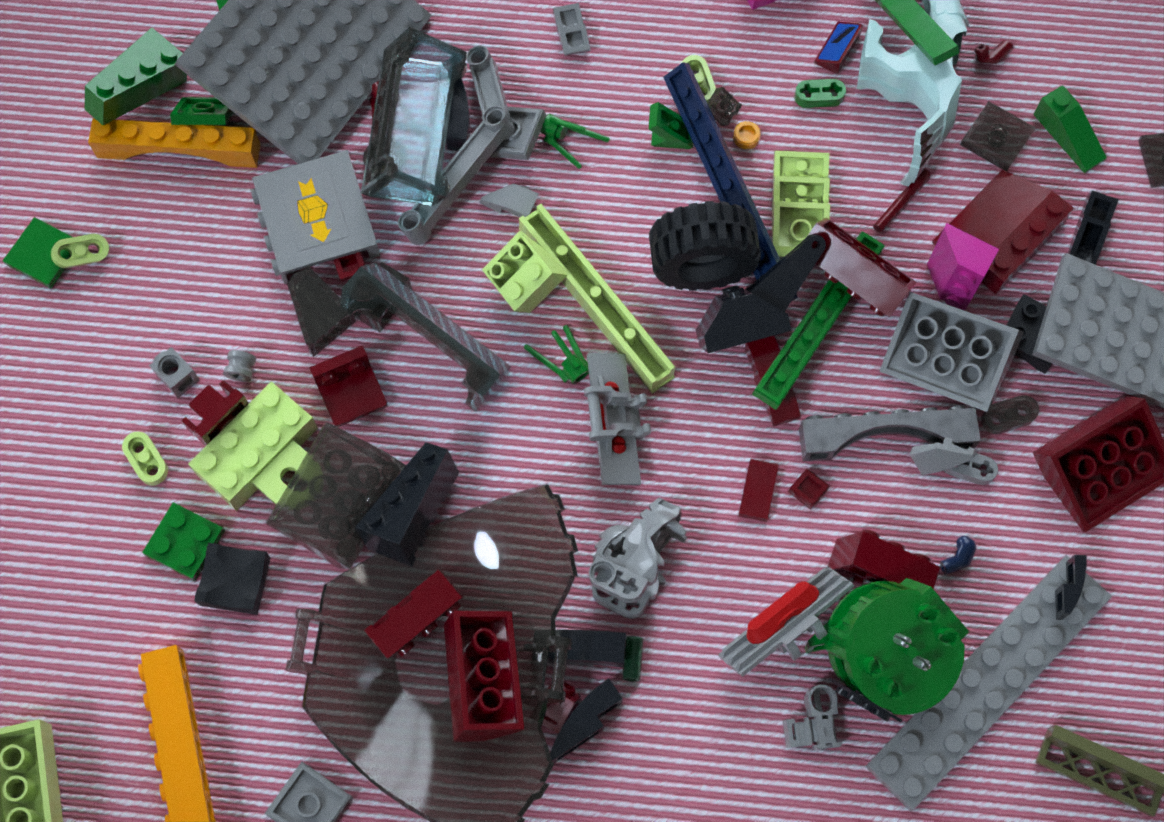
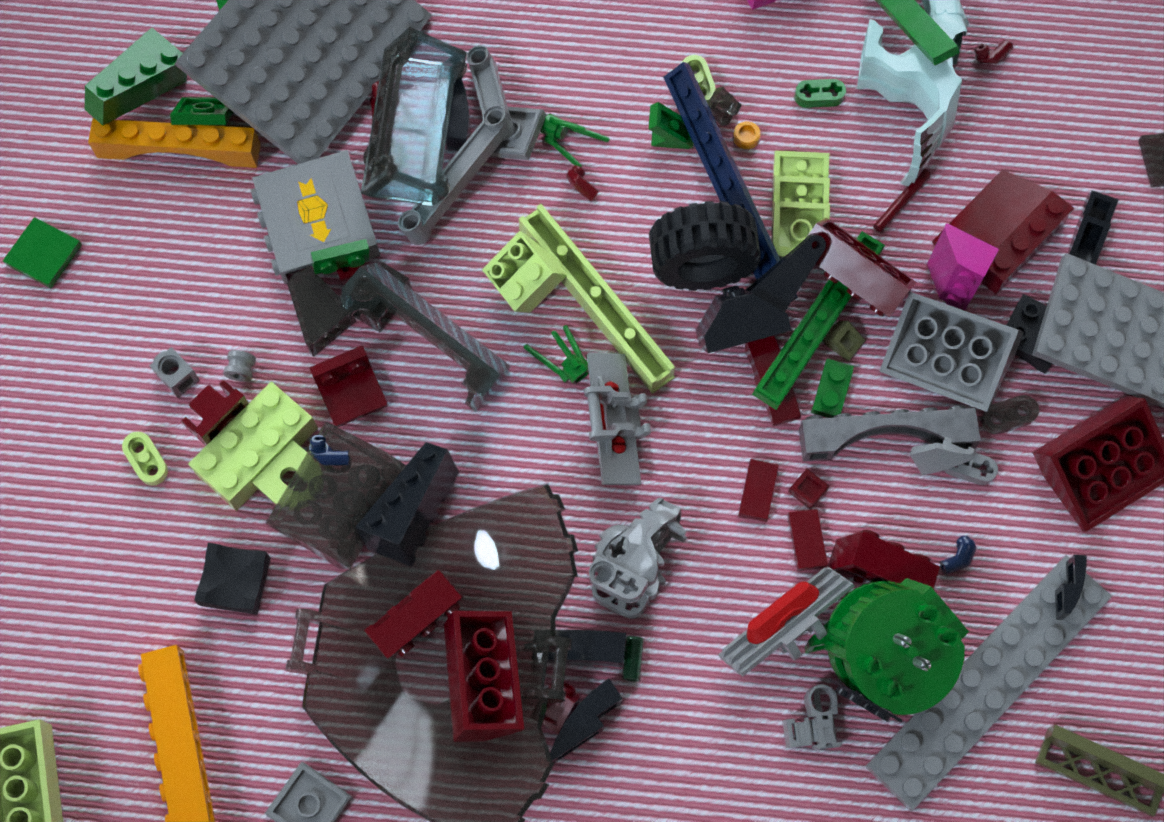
yellowish green plate [51,234,109,268] -> none
green plate [142,502,225,581] -> none
light grey slope [479,183,539,217] -> none
light grey slope [553,3,590,56] -> none
slope [814,21,863,74] -> none
clear smoke plate [960,101,1035,171] -> none
green slope [1033,85,1107,174] -> none
none -> dark blue arm [309,435,350,466]
none -> green plate [311,239,370,275]
none -> dark red arm [566,165,599,202]
none -> dark red tile [787,509,828,571]
none -> green plate [811,358,854,418]
none -> olive slope [822,321,866,361]

